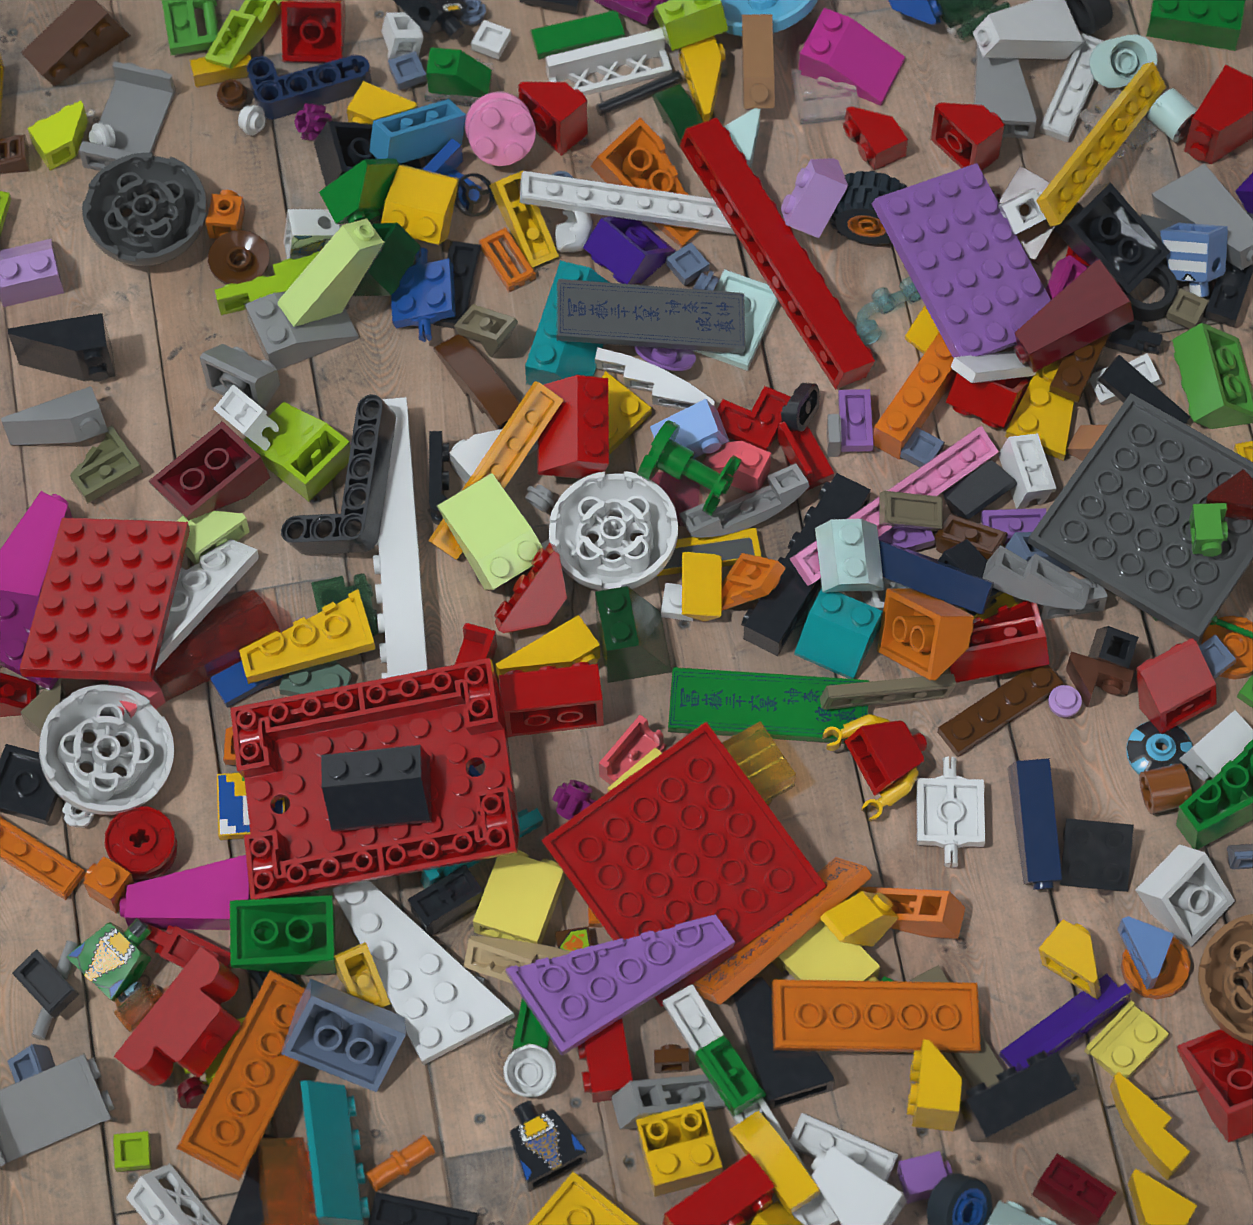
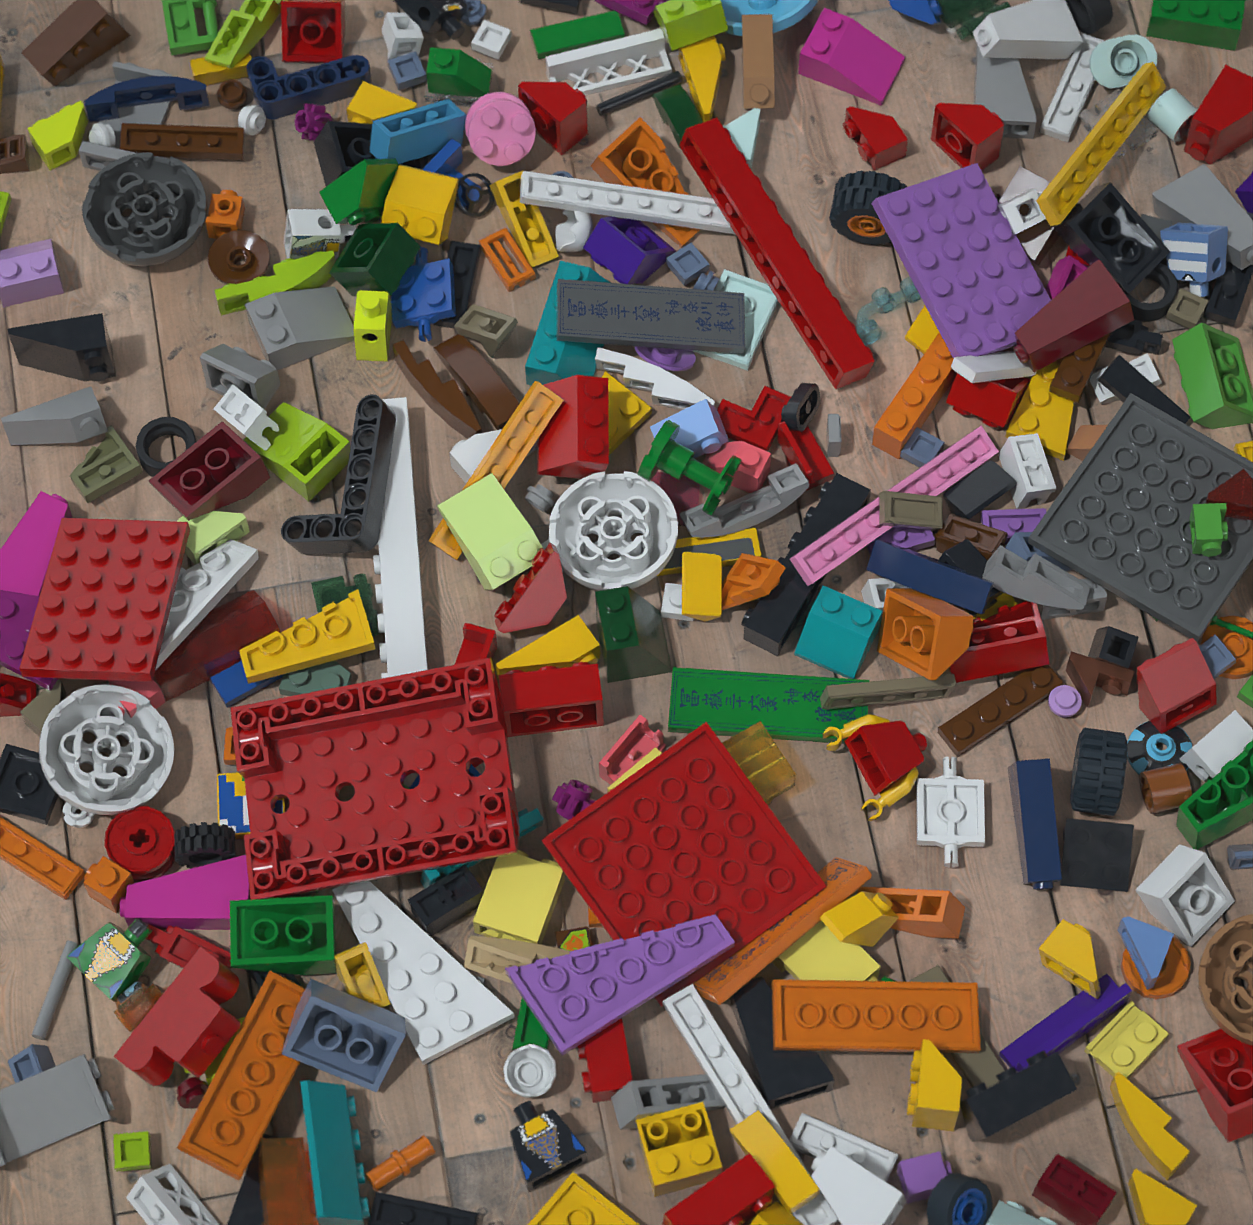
black tile [12,949,79,1019] -> none
yellowish green slope [277,218,384,327] -> none
black slope [321,745,432,832] -> none
black plate [429,431,450,525] -> none
reddish brown plate [654,1044,689,1073] -> none
green hinge [695,1035,766,1117] -> none
lavender slope [781,158,848,238] -> none
clear wing [791,69,860,125] -> none
light aqua slope [815,519,884,592] -> none
medium lavender plate [838,389,873,452] -> none
none -> dark blue slope [84,76,210,122]
none -> reddish brown plate [120,123,244,160]
none -> black tyre [136,417,196,477]
none -> black tyre [174,822,236,869]
none -> neon yellow torso [353,290,392,362]
none -> reddish brown slope [392,340,482,439]
none -> black wheel [1070,728,1128,816]

